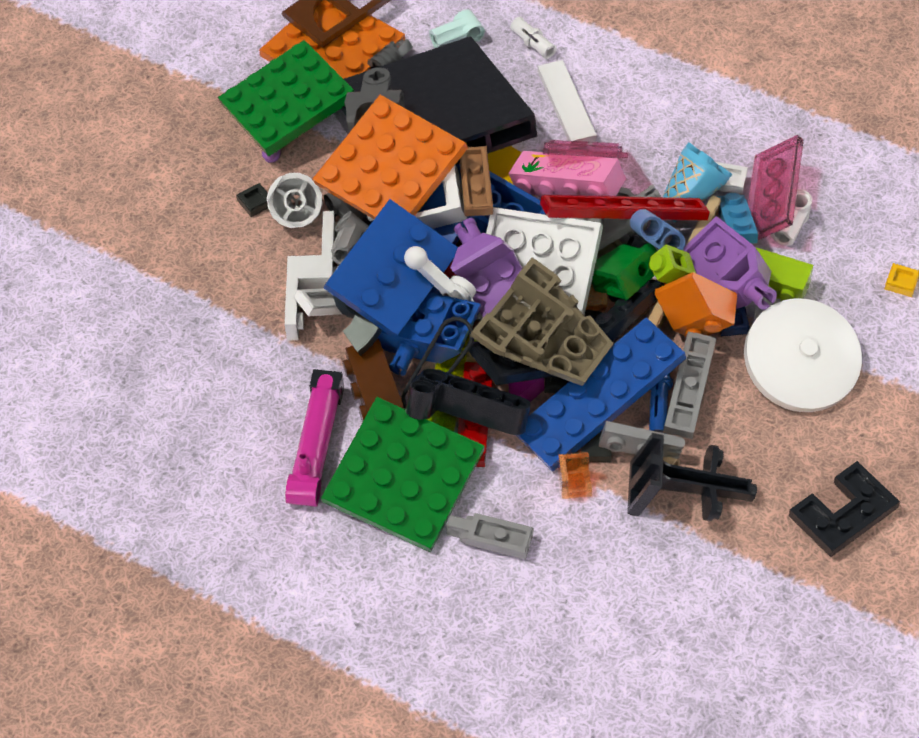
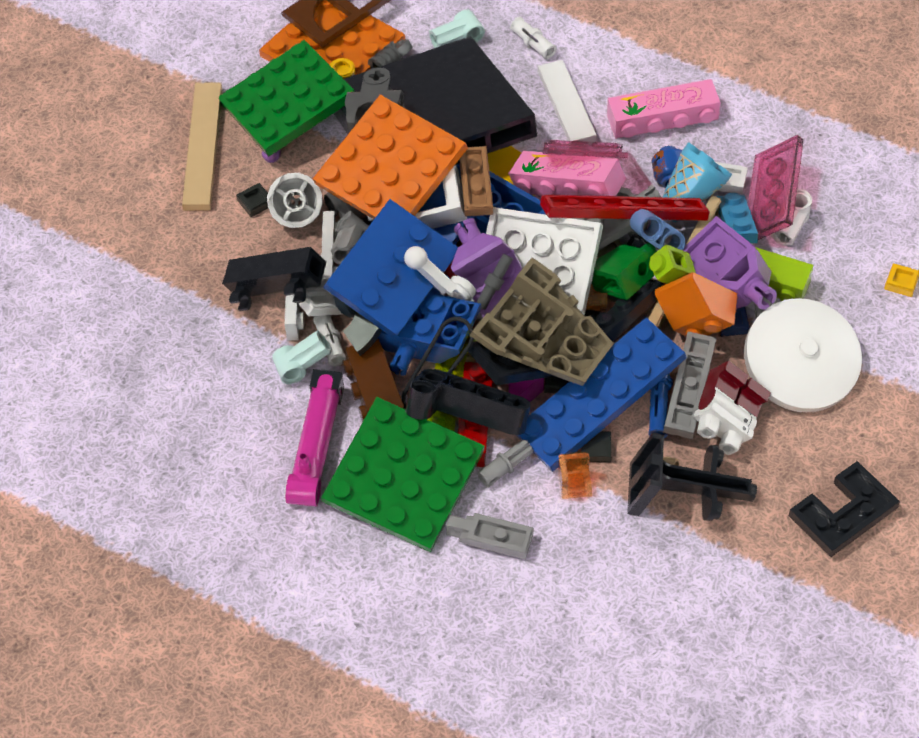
light grey hinge [599,421,685,459] -> none
none -> tan tile [182,82,222,211]
none -> black brick [222,247,327,311]
none -> light aqua piece [272,330,332,384]
none -> white pin [313,315,346,366]
none -> yellow tile [330,58,356,79]
none -> dark grey bar [476,253,513,310]
none -> light grey axle [477,440,533,488]
none -> bright pink brick [607,79,720,139]
none -> blue head [651,146,682,188]
none -> hips [693,360,771,455]

